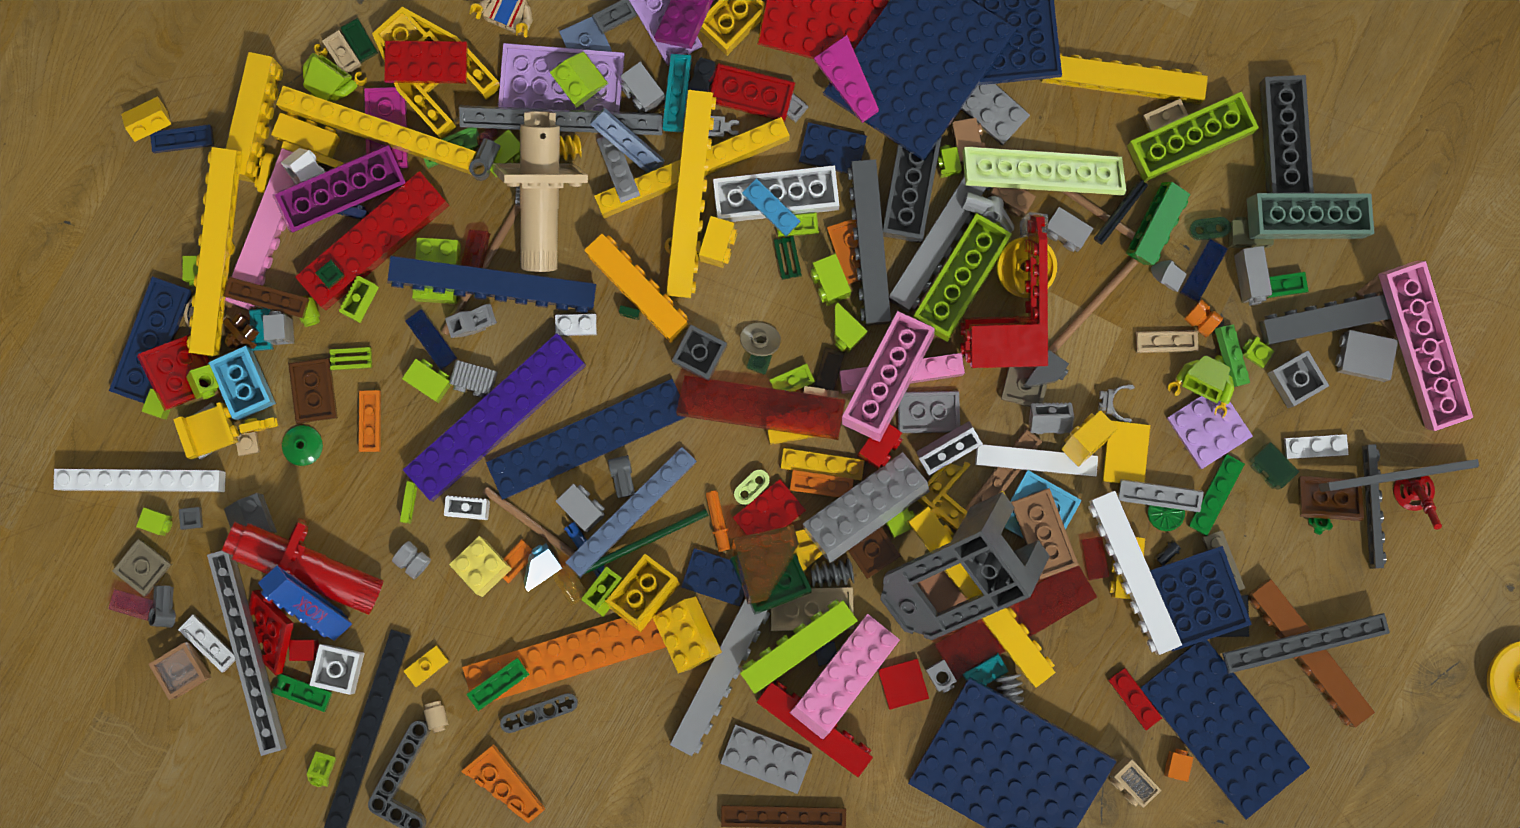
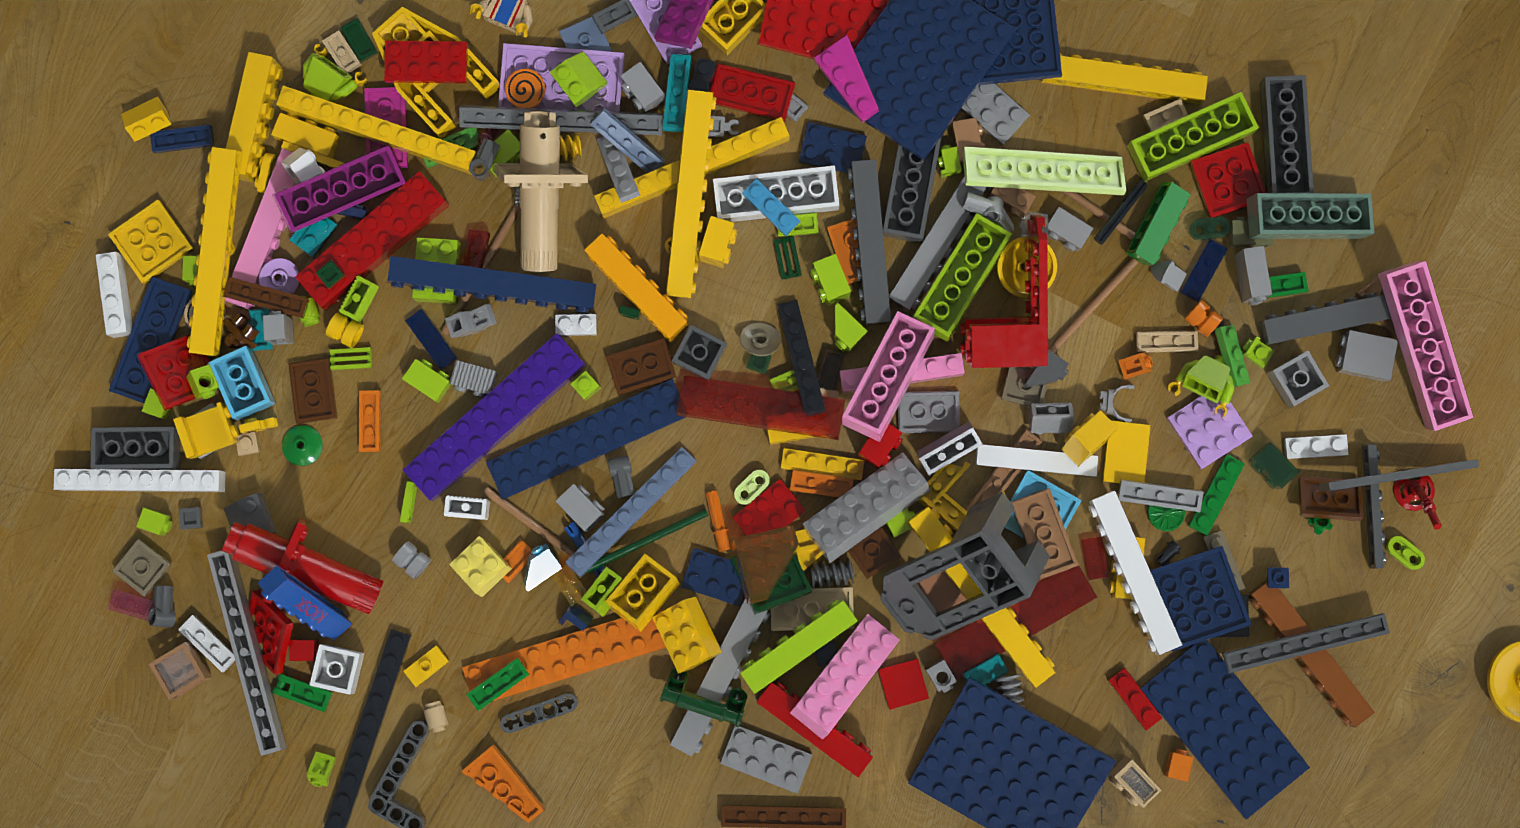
none -> dark grey brick [91,427,181,470]
none -> white brick [96,252,133,338]
none -> yellow plate [108,199,194,284]
none -> lavender dish [259,258,299,294]
none -> teal plate [289,218,338,258]
none -> yellow wheel [326,312,364,348]
none -> orange tile [505,69,546,108]
none -> dark blue tile [558,602,594,631]
none -> lime brick [571,371,601,401]
none -> reddish brown plate [606,338,677,396]
none -> dark green piece [659,668,748,728]
none -> black plate [777,300,826,417]
none -> orange bracket [1118,352,1153,380]
none -> red plate [1189,142,1267,219]
none -> dark blue bracket [1267,567,1289,589]
none -> lime plate [1386,536,1425,570]

